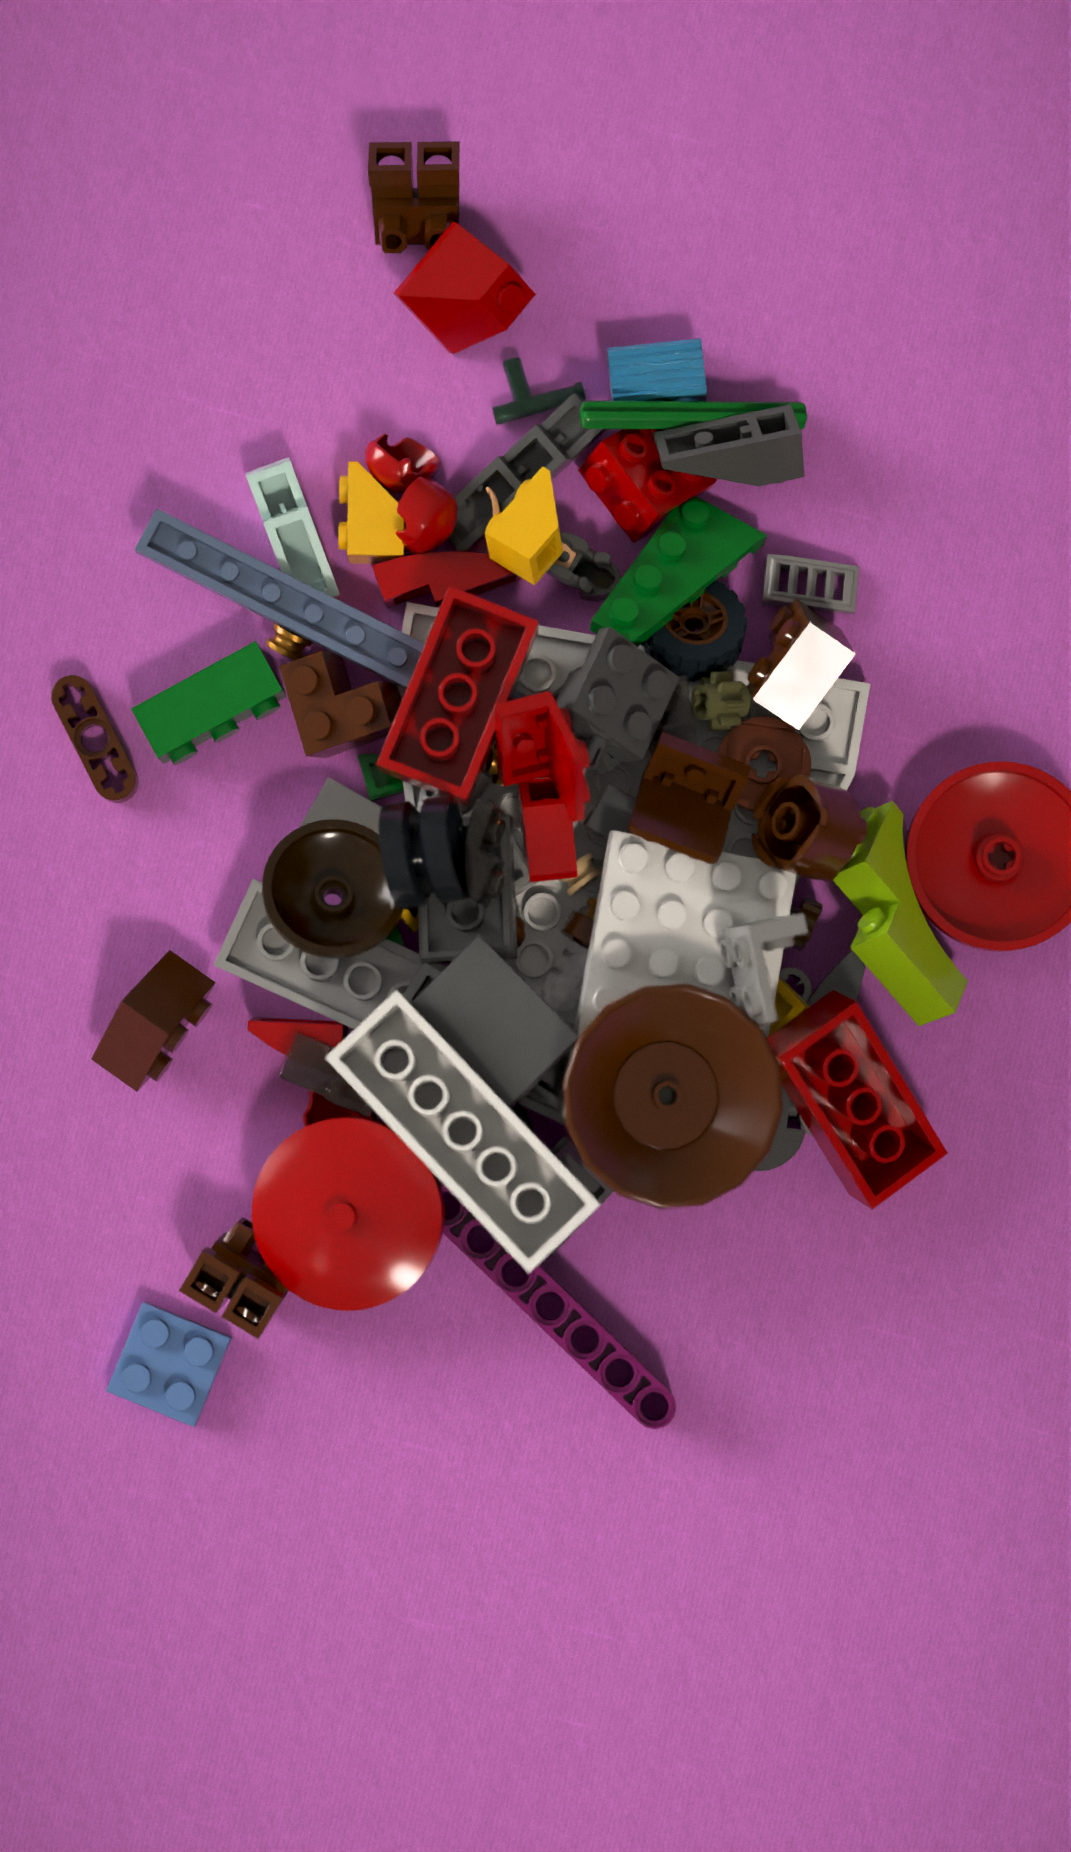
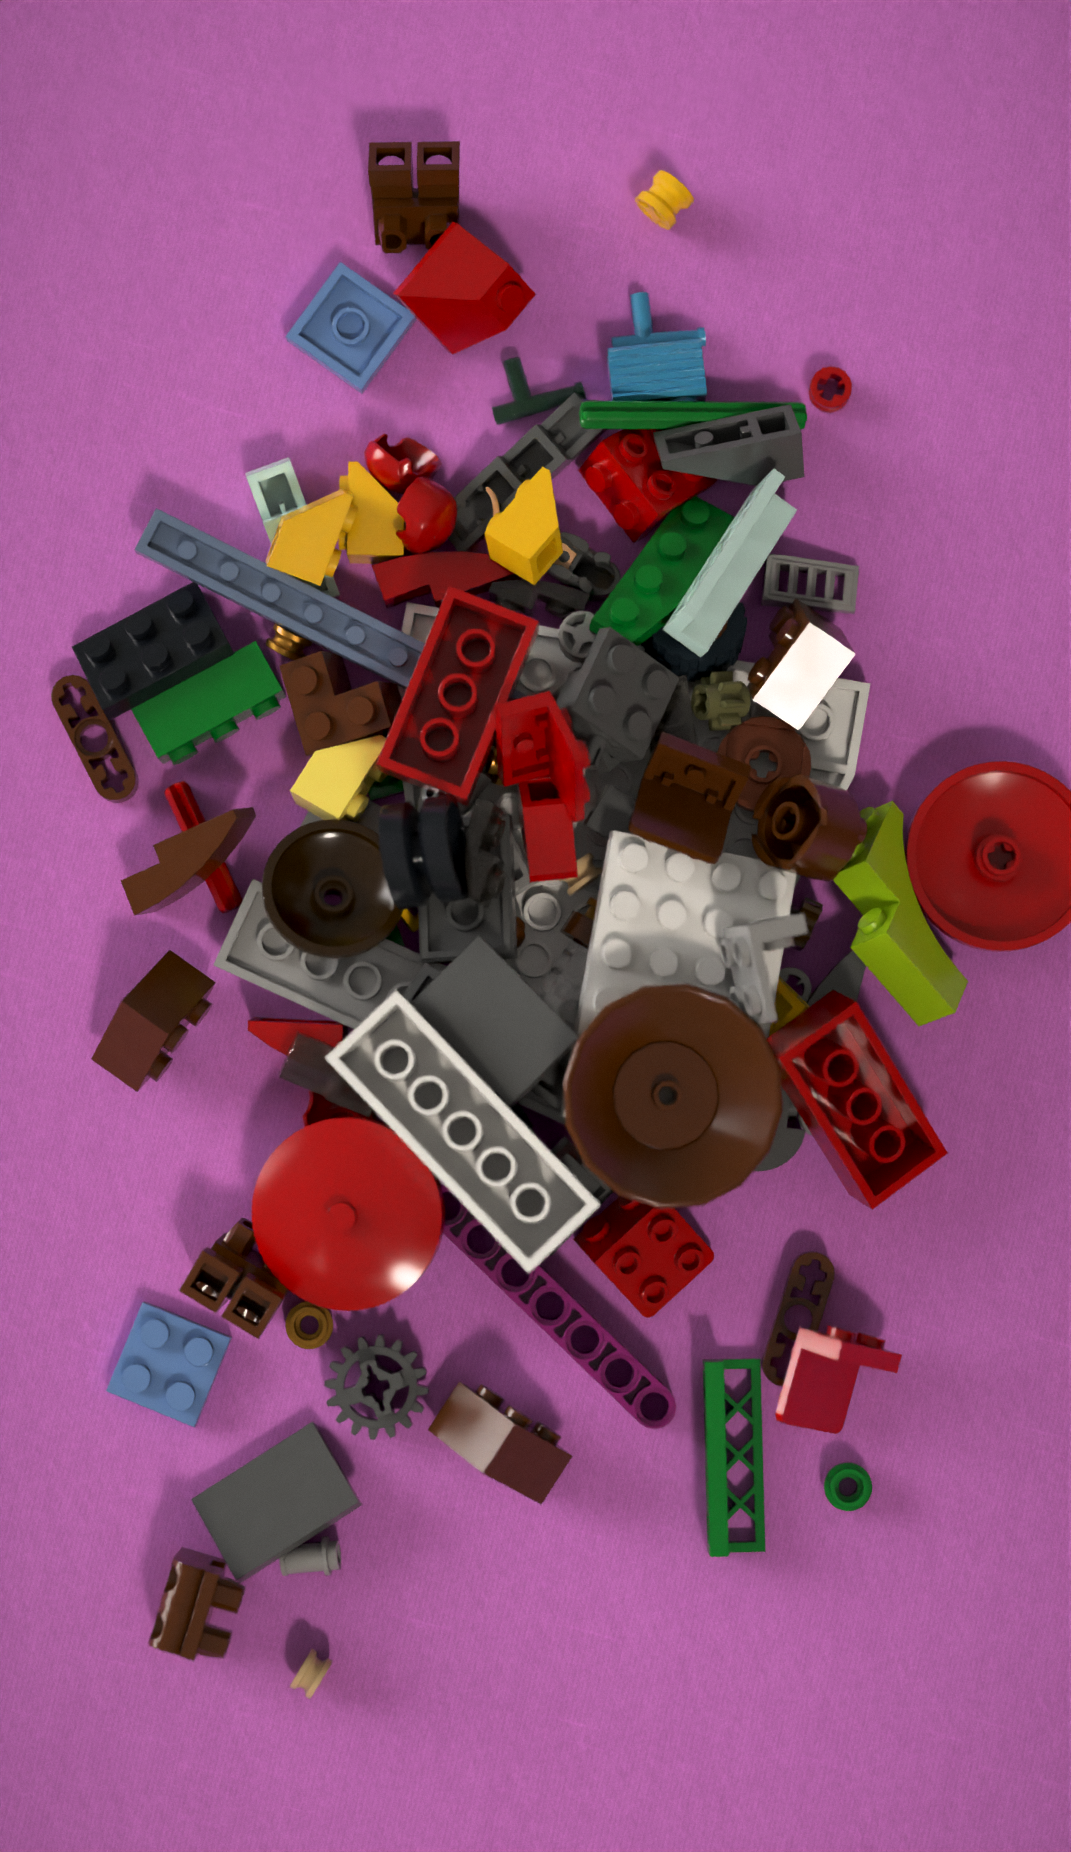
none -> black plate [72,582,235,721]
none -> reddish brown slope [121,807,256,916]
none -> reddish brown hips [148,1547,246,1661]
none -> red axle [164,781,243,913]
none -> dark grey tile [191,1422,362,1583]
none -> yellow slope [265,489,358,586]
none -> light grey pin [279,1536,341,1576]
none -> pearl gold plate [285,1301,333,1349]
none -> medium blue plate [286,262,417,394]
none -> light yellow slope [290,735,387,822]
none -> tan bush [290,1649,332,1699]
none -> dark grey gear [324,1334,429,1440]
none -> reddish brown brick [428,1381,572,1505]
none -> clear smoke slope [489,580,590,620]
none -> light grey wheel [558,611,597,663]
none -> red bracket [573,1195,714,1318]
none -> dark azure piece [612,292,706,348]
none -> yellow wheel [635,170,694,230]
none -> light aqua fence [662,469,797,657]
none -> green fence [702,1358,765,1557]
none -> reddish brown beam [761,1251,835,1387]
none -> red bracket [775,1325,902,1434]
none -> red bush [808,366,852,413]
none -> green plate [824,1462,872,1511]

